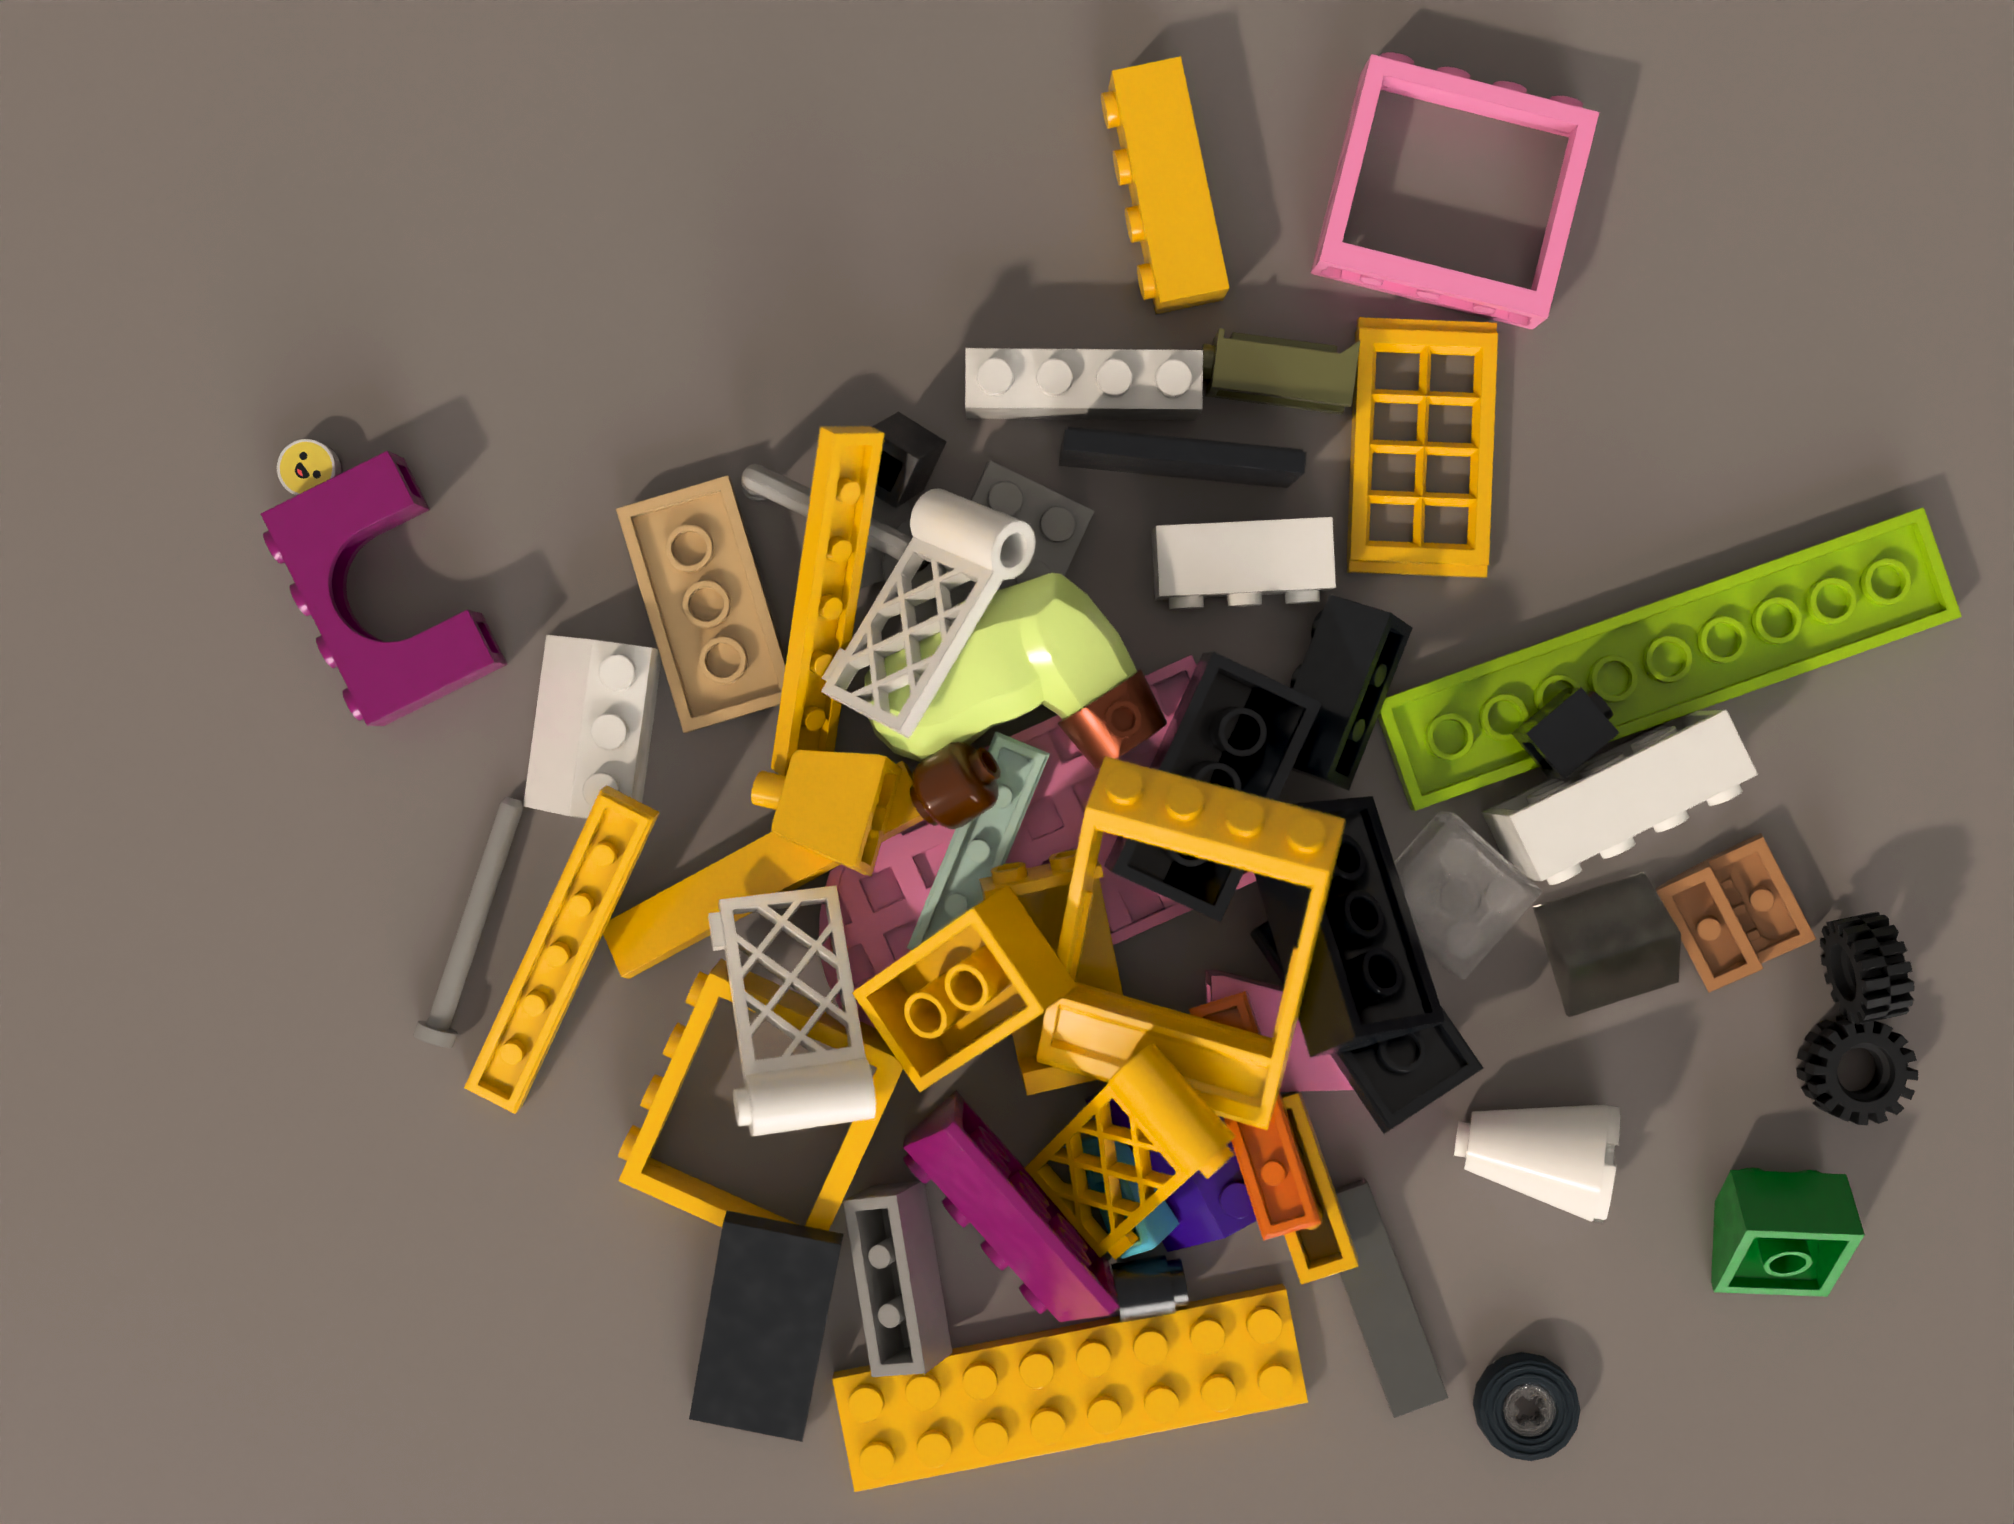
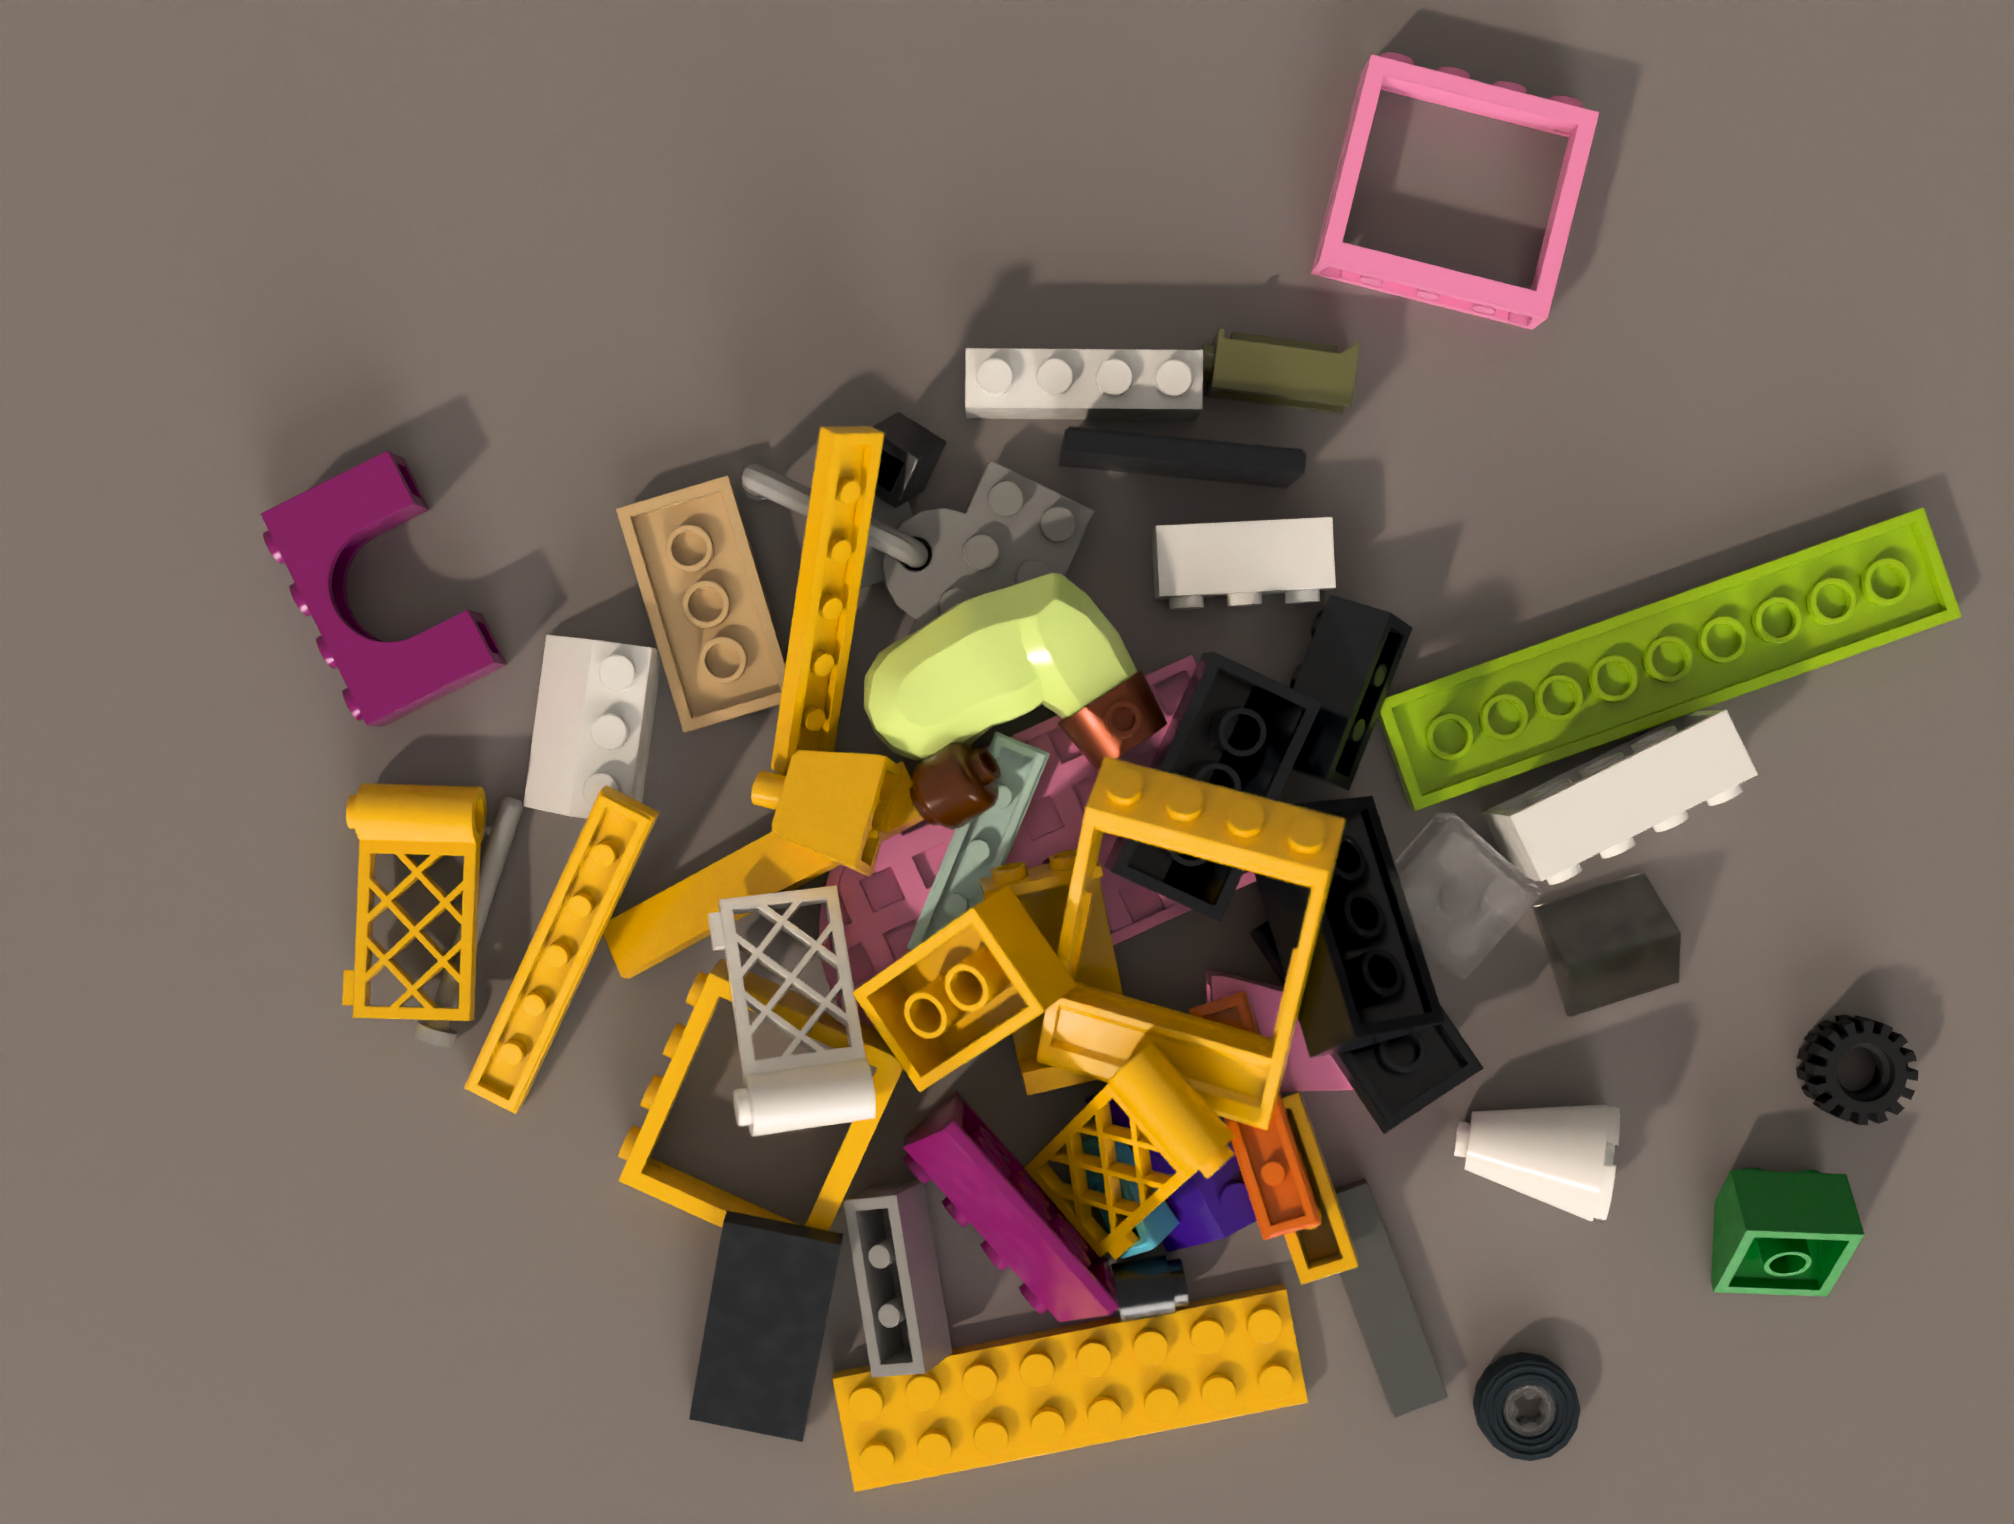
light yellow tile [277,439,342,496] -> none
white piece [821,488,1036,739] -> none
yellow brick [1101,56,1230,314] -> none
yellow piece [1346,317,1498,578] -> none
black brick [1511,687,1619,779] -> none
medium nougat slope [1655,833,1816,993] -> none
black tyre [1820,912,1914,1025] -> none
none -> yellow piece [342,783,487,1021]

